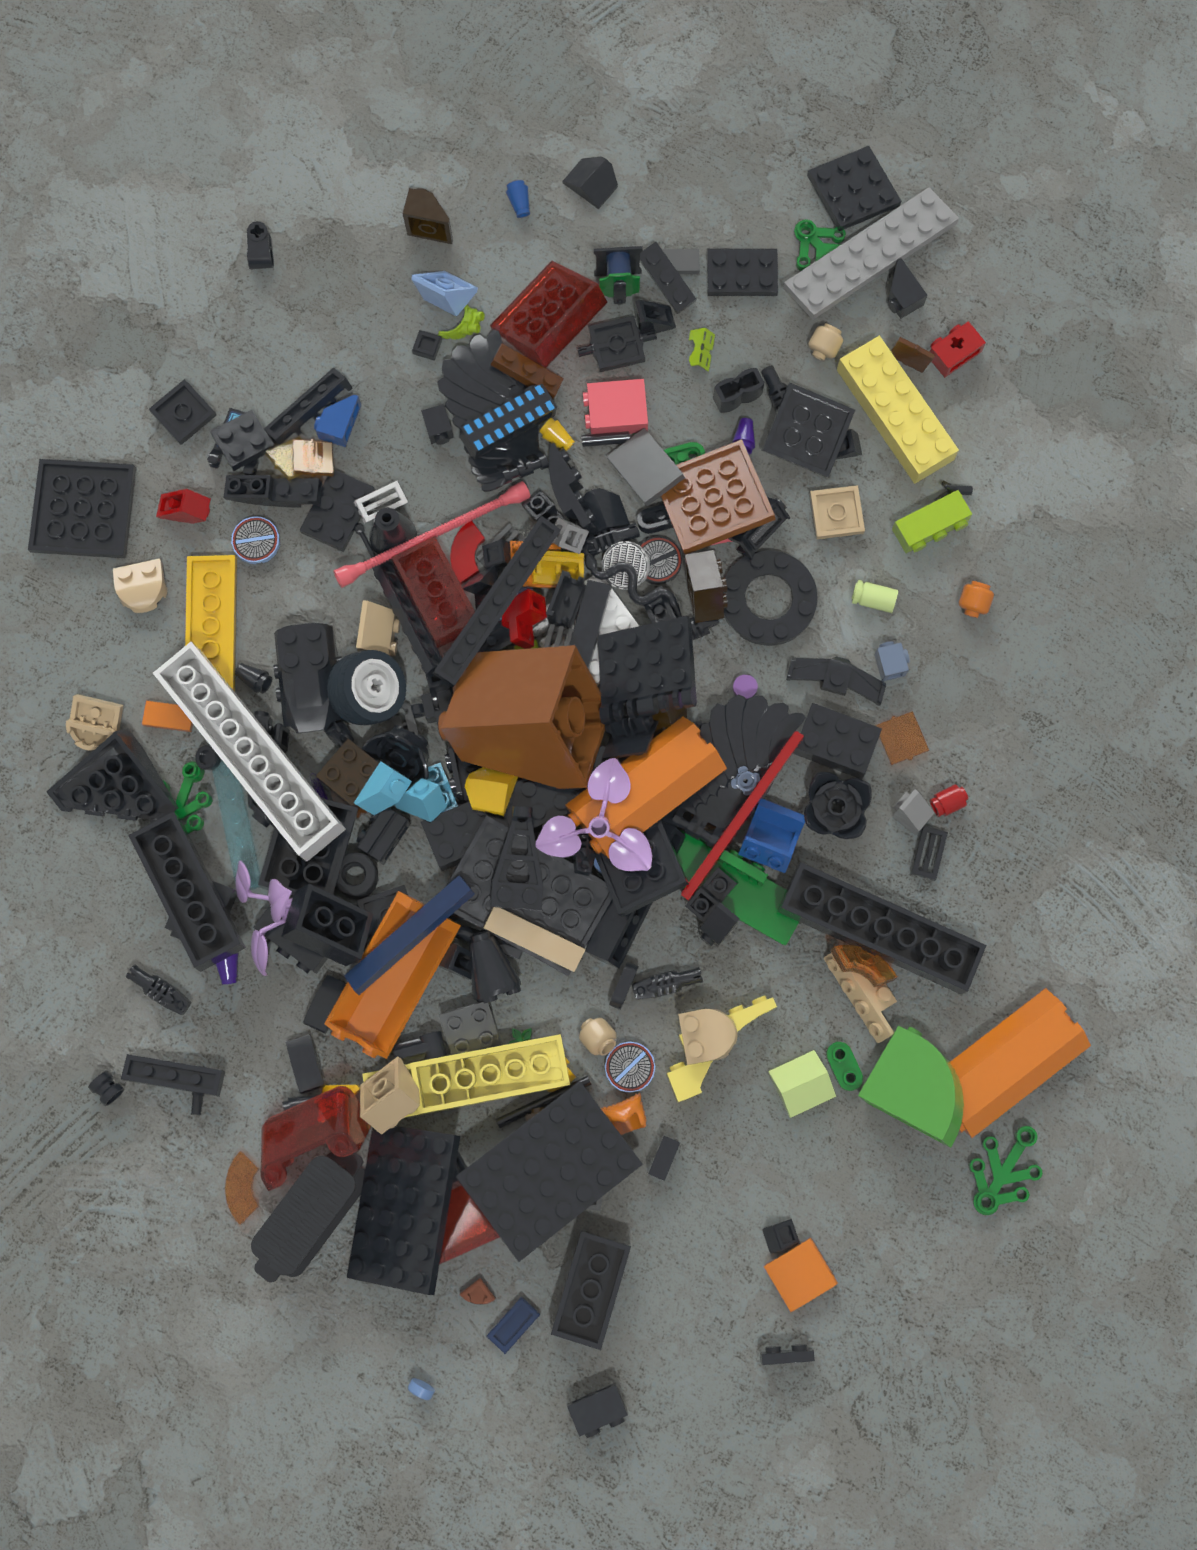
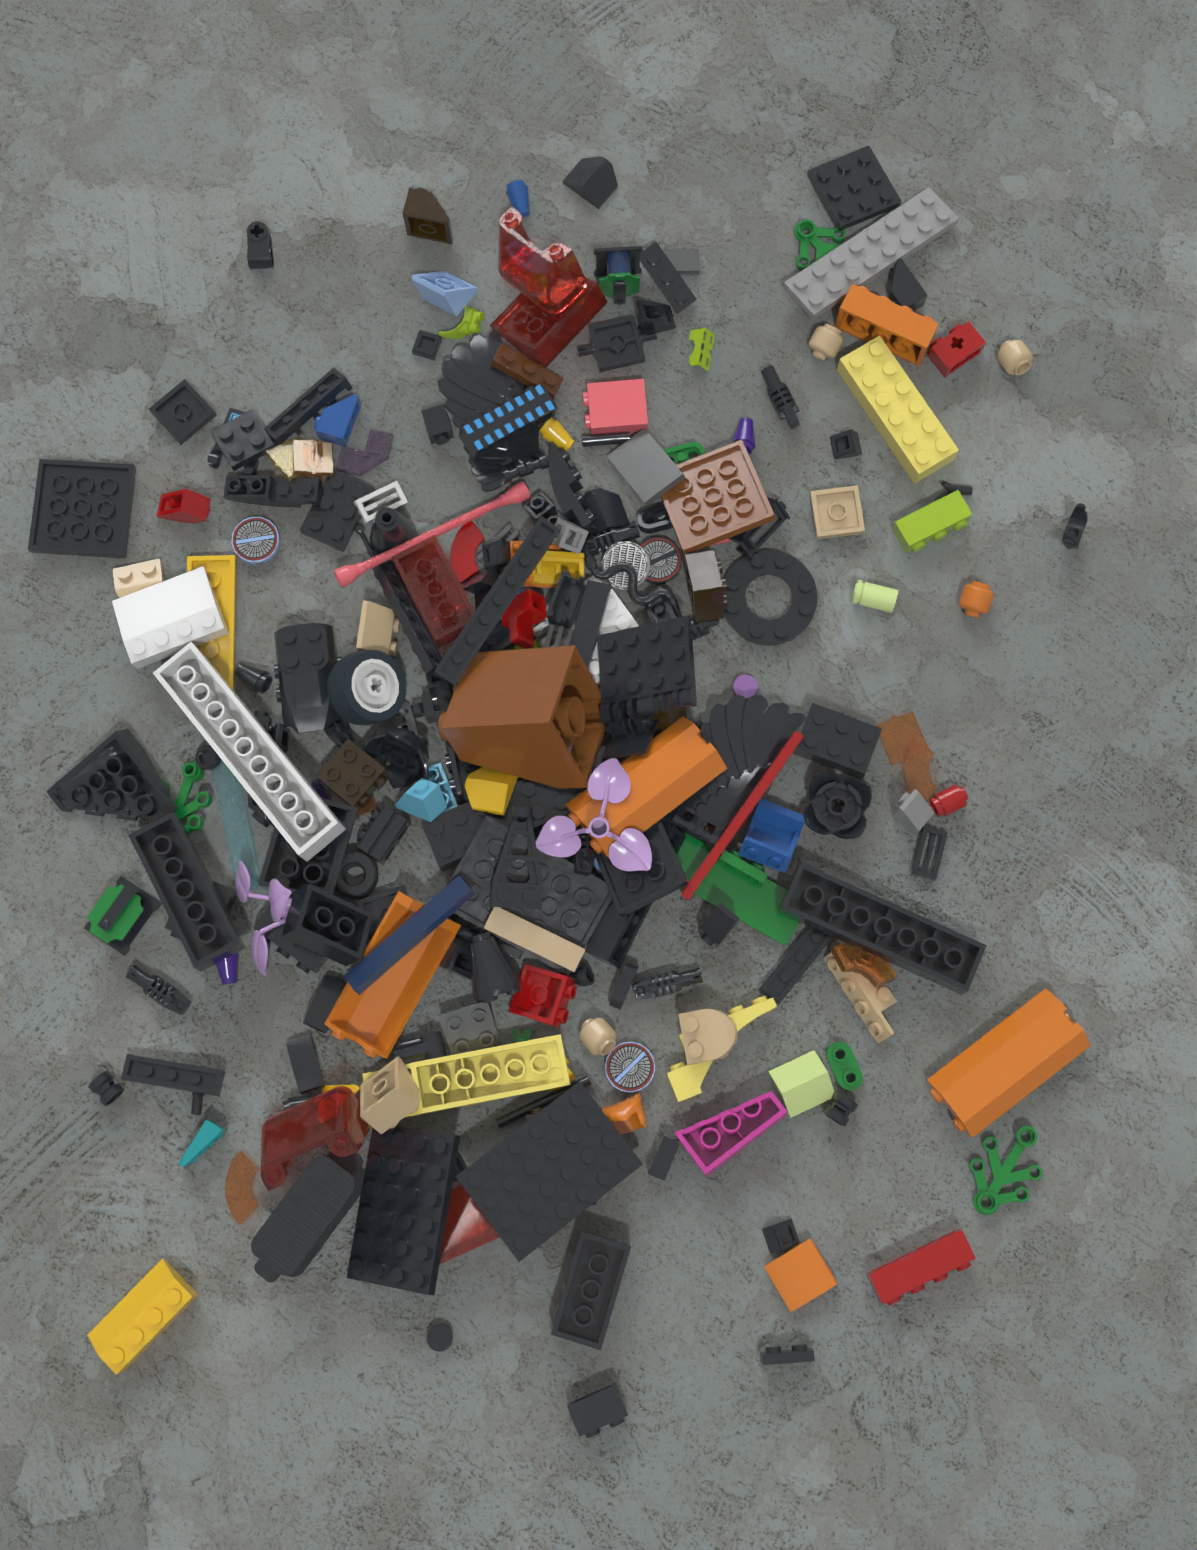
tan slope [66,694,124,751] -> none
orange tile [142,701,193,732] -> none
medium azure slope [354,761,412,815] -> none
medium blue tile [408,1378,435,1400] -> none
copper tile [460,1278,496,1304] -> none
dark blue tile [486,1296,540,1354] -> none
black slope [685,866,739,922] -> none
black plate [707,249,778,296] -> none
black brick [713,368,765,413] -> none
sand blue plate [731,766,760,795] -> none
black plate [761,383,855,477] -> none
black plate [786,656,886,706] -> none
bright green brick [858,1025,964,1148] -> none
sand blue brick [874,641,910,681] -> none
reddish brown piece [891,337,935,373] -> none
none -> piece [84,876,162,956]
none -> yellow slope [88,1258,198,1375]
none -> white slope [112,566,229,669]
none -> teal slope [179,1120,227,1167]
none -> clear purple tile [336,430,394,476]
none -> black tile [427,1324,453,1352]
none -> clear red windscreen [498,207,589,314]
none -> red plate [508,964,577,1029]
none -> black hinge [573,965,594,987]
none -> dark pink wedge [674,1091,788,1177]
none -> black tile [759,927,833,1005]
none -> black wheel [824,1091,858,1127]
none -> orange brick [835,284,939,367]
none -> red brick [866,1229,976,1306]
none -> clear orange tile [903,738,937,801]
none -> tan head [997,340,1033,375]
none -> black helmet [1061,503,1088,549]

